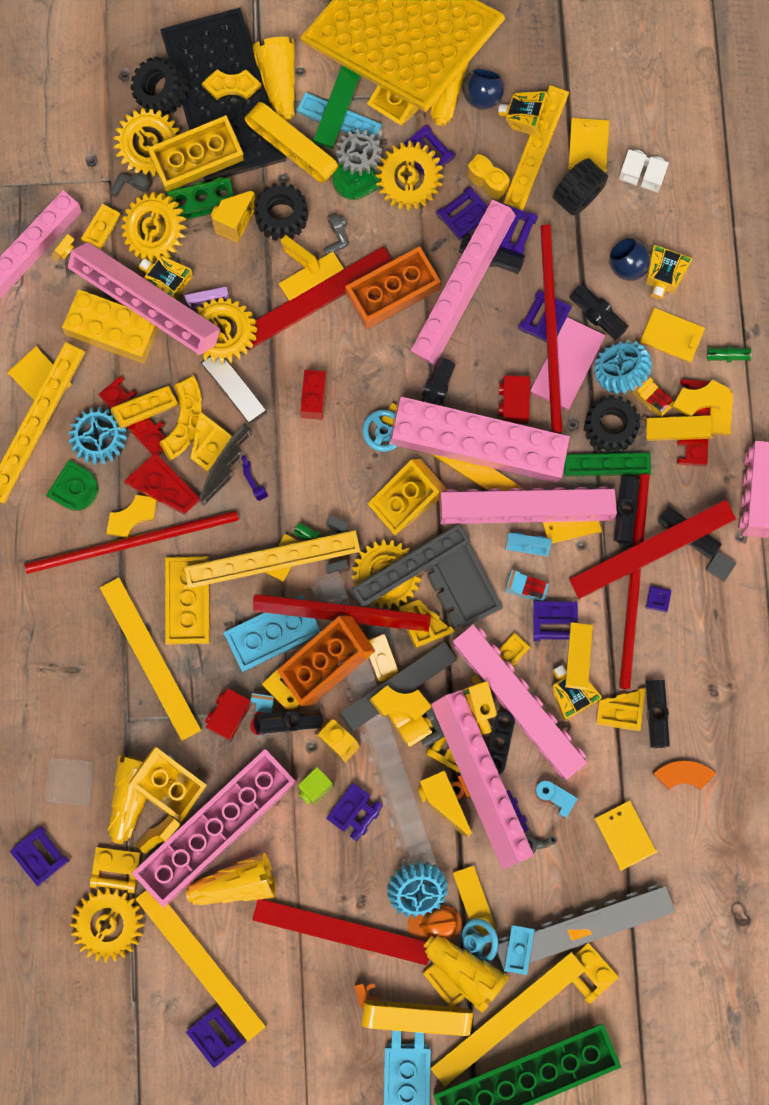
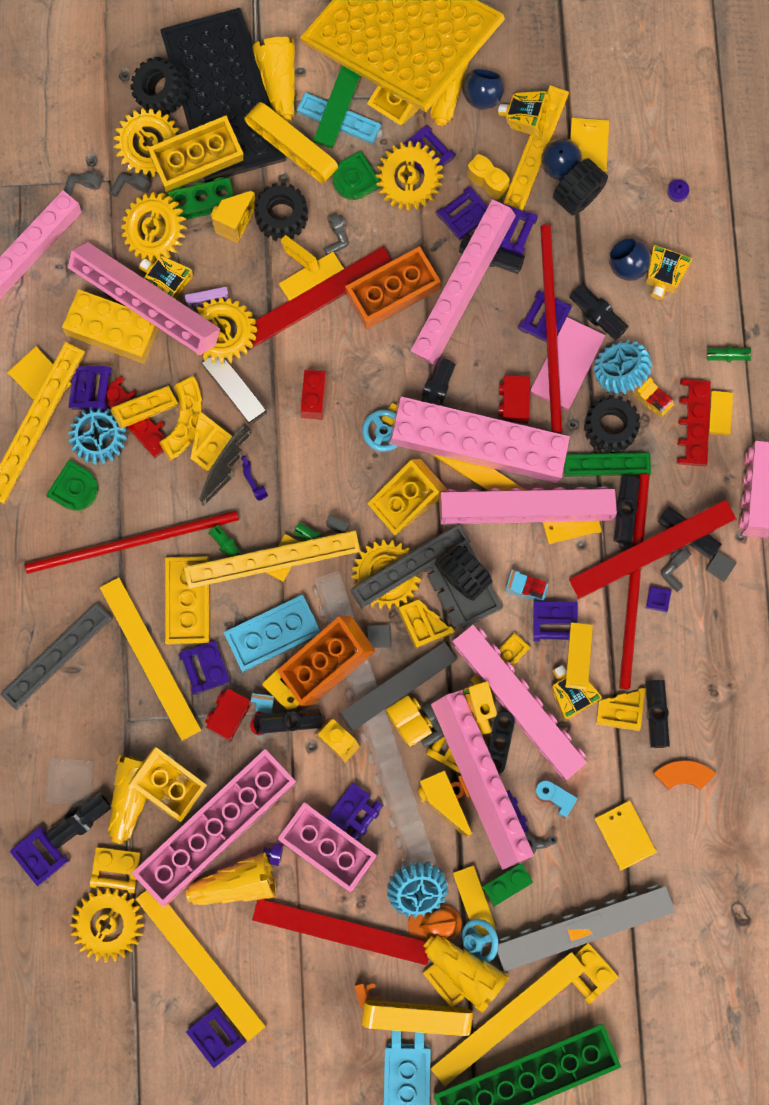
yellow plate [50,234,74,261] -> none
yellow plate [81,204,121,250] -> none
yellow tile [106,495,157,538] -> none
red wing [124,453,200,515] -> none
yellow tile [135,815,180,854] -> none
yellow tile [202,70,261,100] -> none
red tile [253,594,431,632] -> none
lime brick [298,767,333,806] -> none
dark grey tile [325,559,349,577] -> none
light grey gear [336,129,382,176] -> none
yellow plate [368,633,399,683] -> none
yellow tile [370,685,432,722] -> none
medium azure plate [504,925,535,975] -> none
medium azure plate [506,532,552,557] -> none
white piece [619,149,669,193] -> none
yellow container [639,307,705,363] -> none
yellow tile [646,416,713,441] -> none
yellow tile [672,379,731,416] -> none
none -> dark grey tile [0,602,112,711]
none -> black piece [46,792,112,848]
none -> dark grey plate [64,171,102,196]
none -> dark purple plate [68,366,112,411]
none -> dark purple plate [178,641,230,695]
none -> green pin [208,524,243,557]
none -> dark purple tile [263,842,283,866]
none -> bright pink brick [278,802,377,894]
none -> black tyre [435,543,493,601]
none -> green brick [482,863,533,907]
none -> dark blue helmet [541,138,583,181]
none -> dark grey plate [661,548,692,592]
none -> dark purple tile [667,179,689,202]

